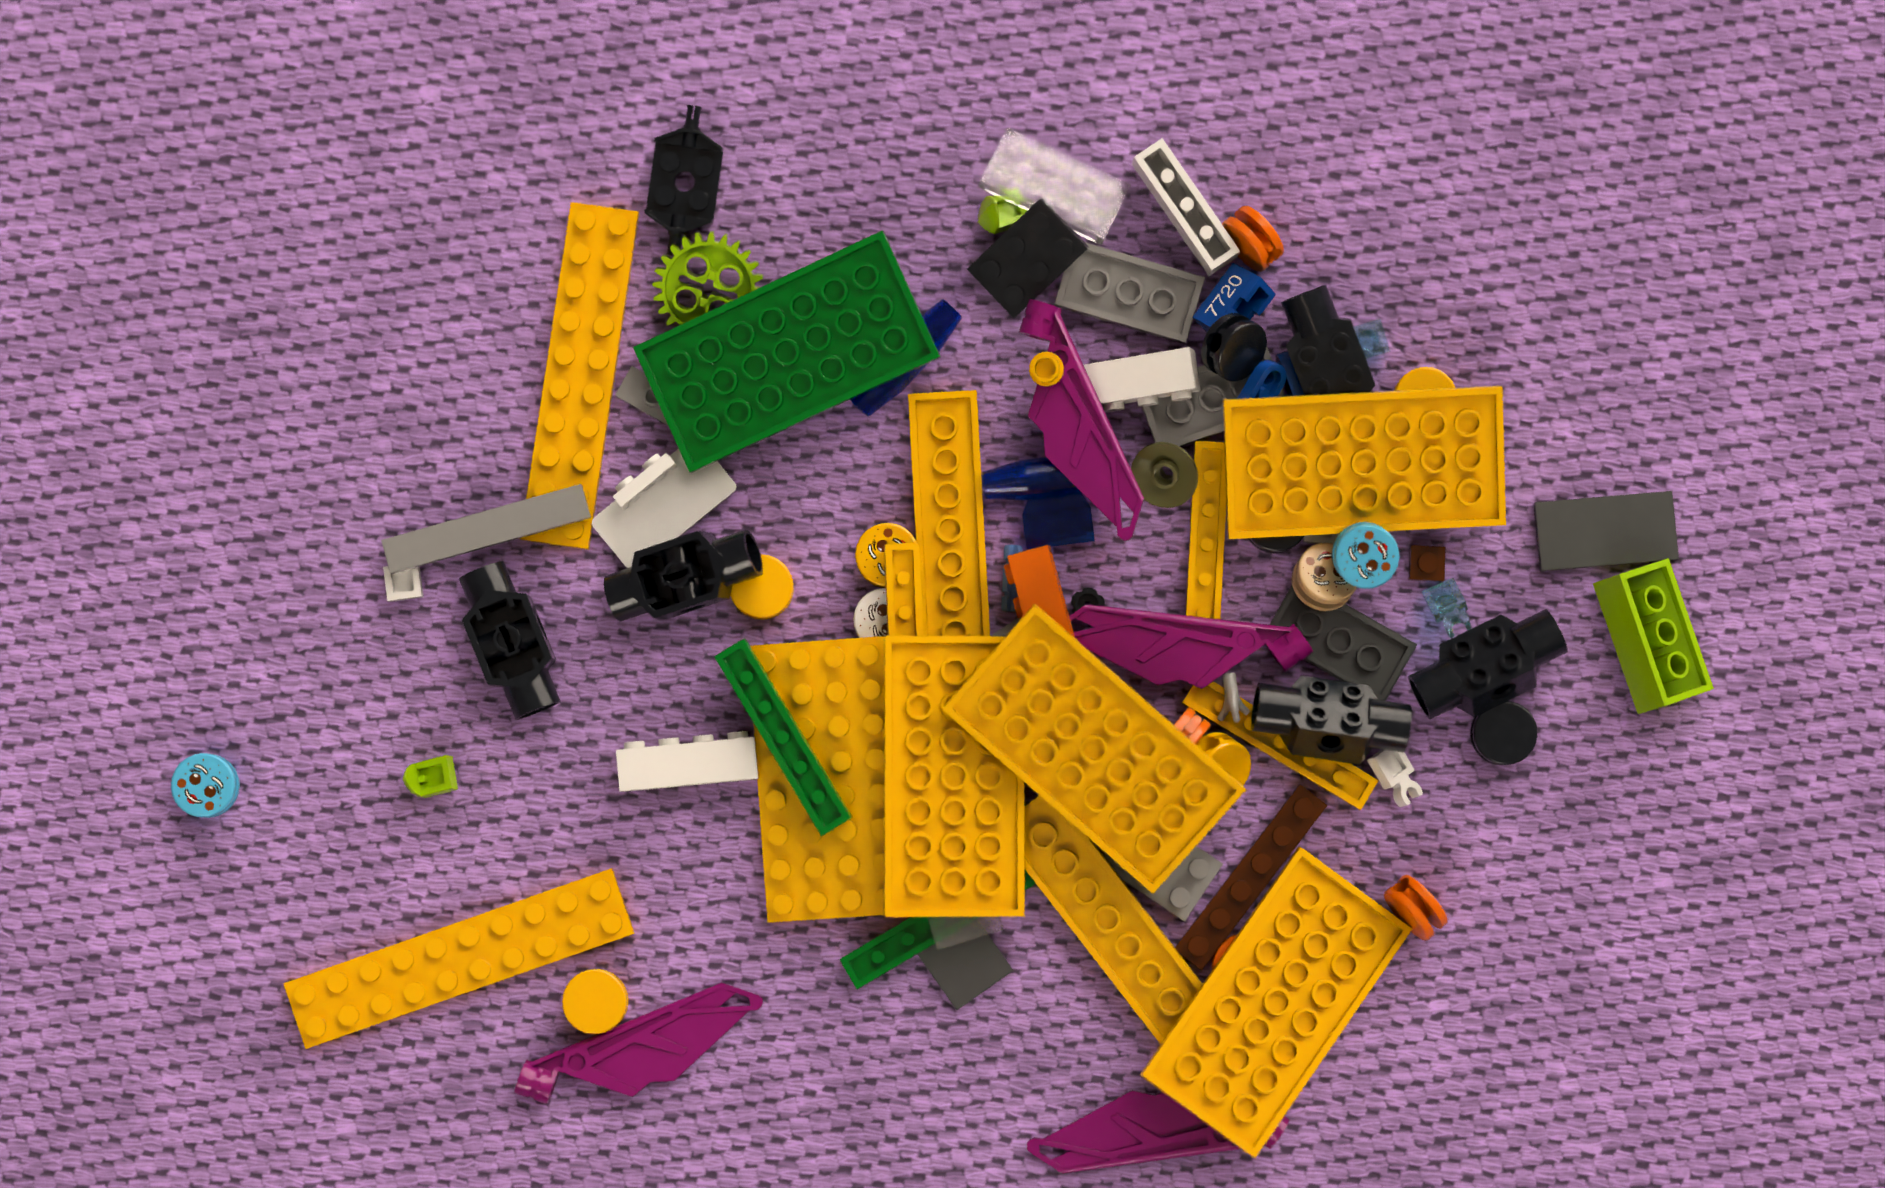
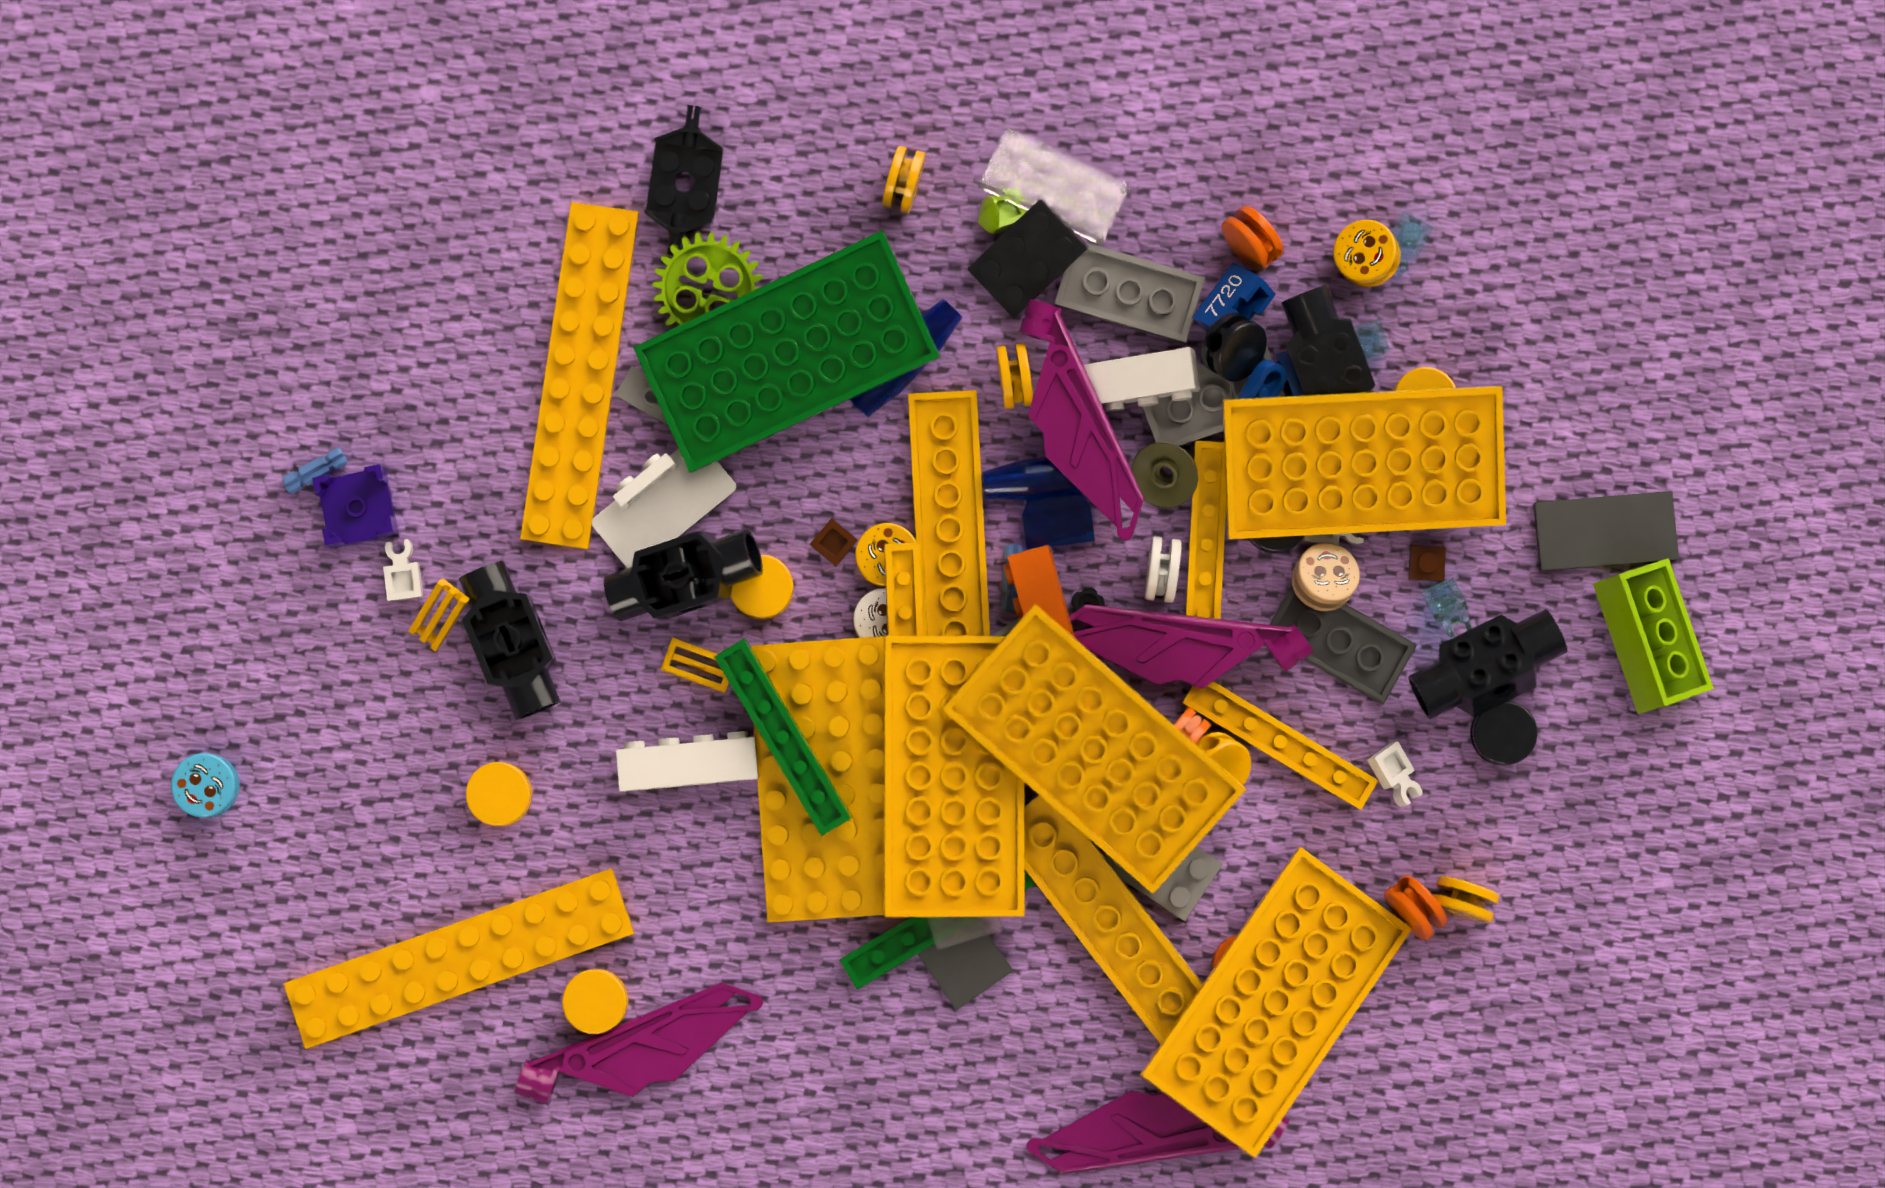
light grey tile [381,484,591,574] -> none
lime plate [402,755,458,798] -> none
yellow plate [1029,352,1064,387] -> none
white brick [1132,138,1240,276] -> none
reddish brown plate [1175,784,1328,970] -> none
light grey bar [1217,673,1250,723] -> none
black brick [1251,675,1412,764] -> none
medium azure head [1332,522,1399,589] -> none
none -> medium blue axle [282,447,348,494]
none -> dark purple panel [312,464,399,549]
none -> yellow tile [408,578,470,652]
none -> yellow head [466,762,533,826]
none -> yellow tile [660,637,729,693]
none -> reddish brown plate [810,518,858,567]
none -> yellow head [882,146,926,214]
none -> yellow head [996,343,1033,409]
none -> white head [1144,536,1181,603]
none -> yellow head [1333,220,1401,287]
none -> clear light blue plate [1392,211,1434,277]
none -> yellow head [1433,876,1500,923]

